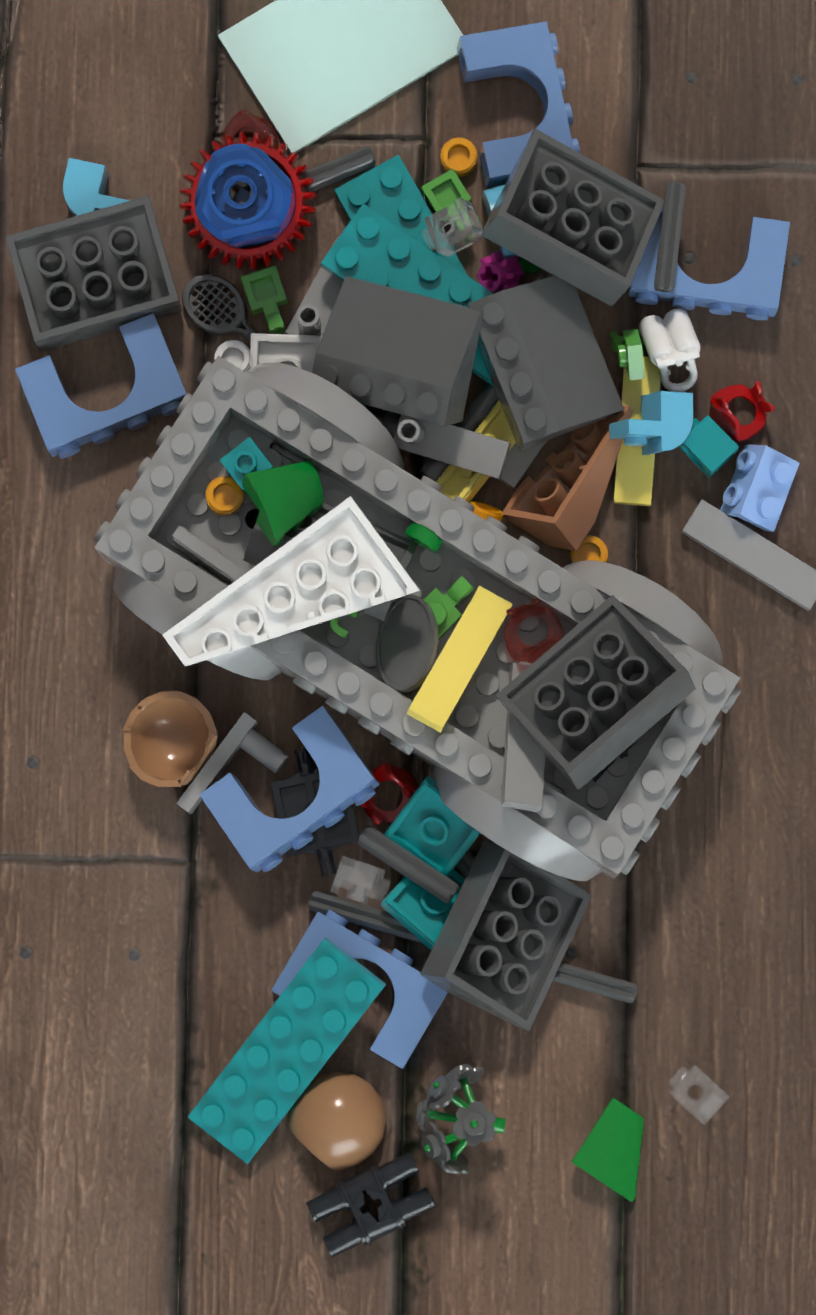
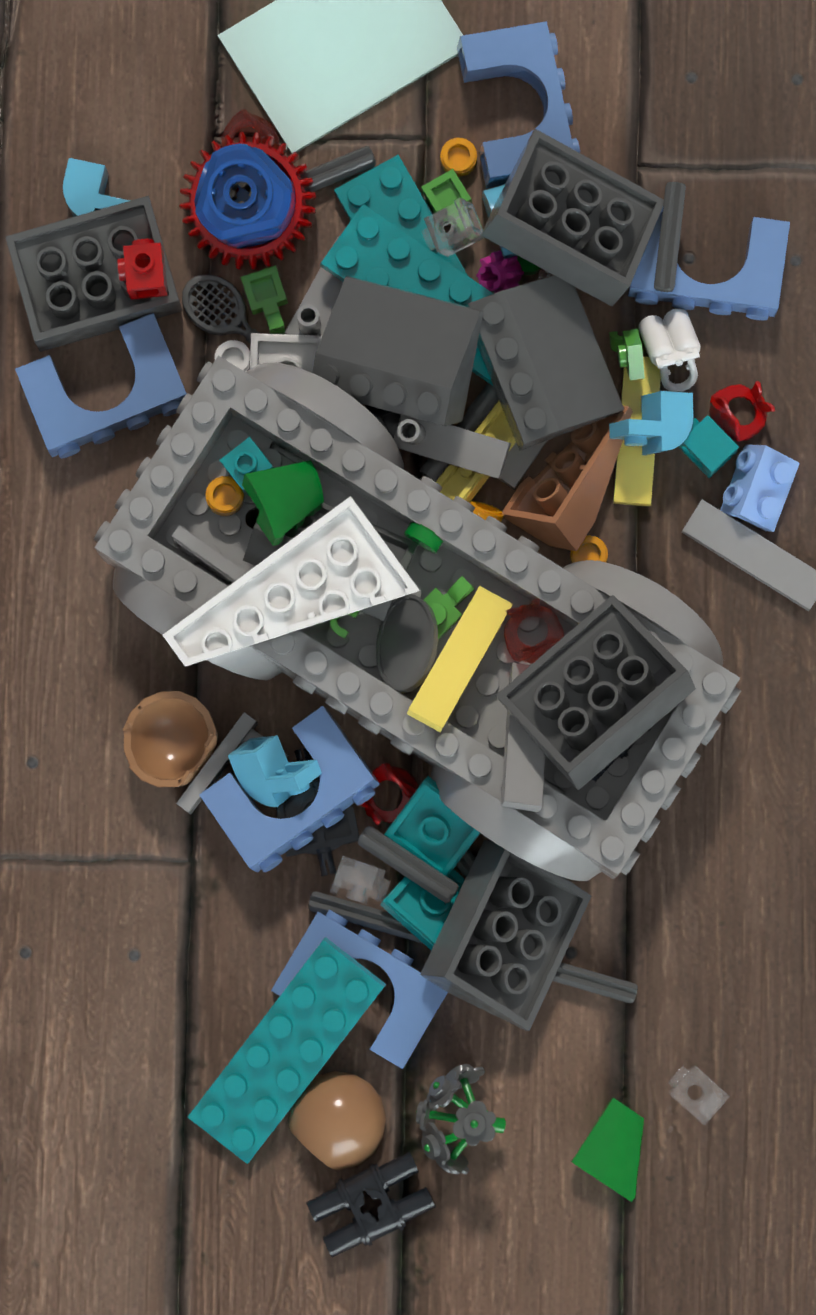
none -> red brick [117,239,168,299]
none -> medium azure brick [228,735,322,807]

